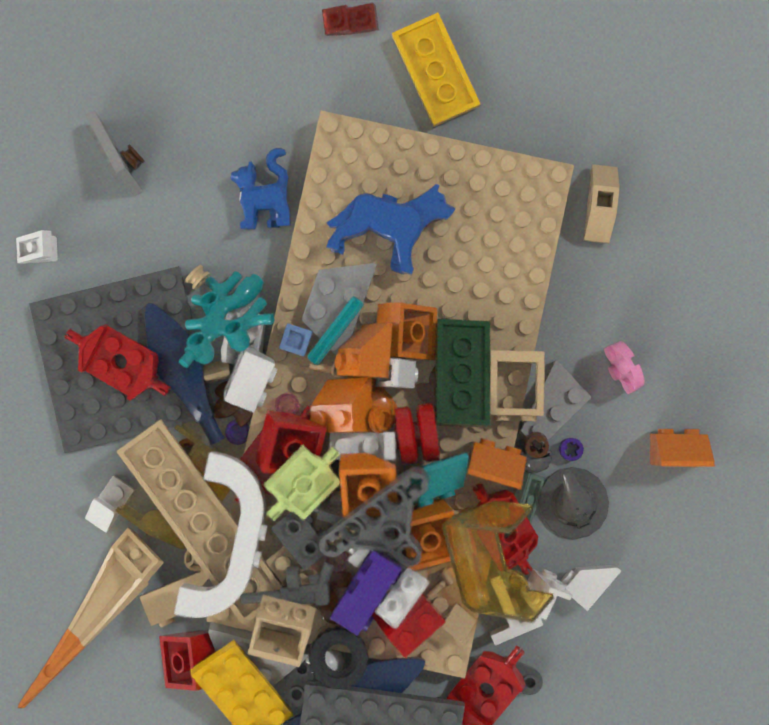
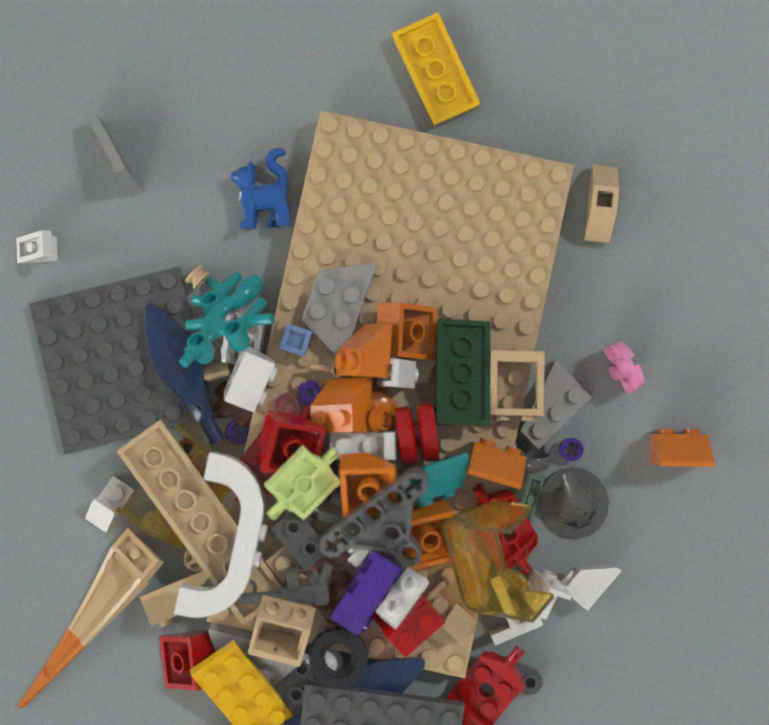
red plate [65,324,171,401] -> none
reddish brown bush [120,144,145,170] -> none
teal axle [307,296,364,365] -> none
clear red slope [322,3,379,36] -> none
blue animal [326,184,456,275] -> none
reddish brown bush [524,432,549,458] -> none
none -> dark purple plate [297,380,322,406]

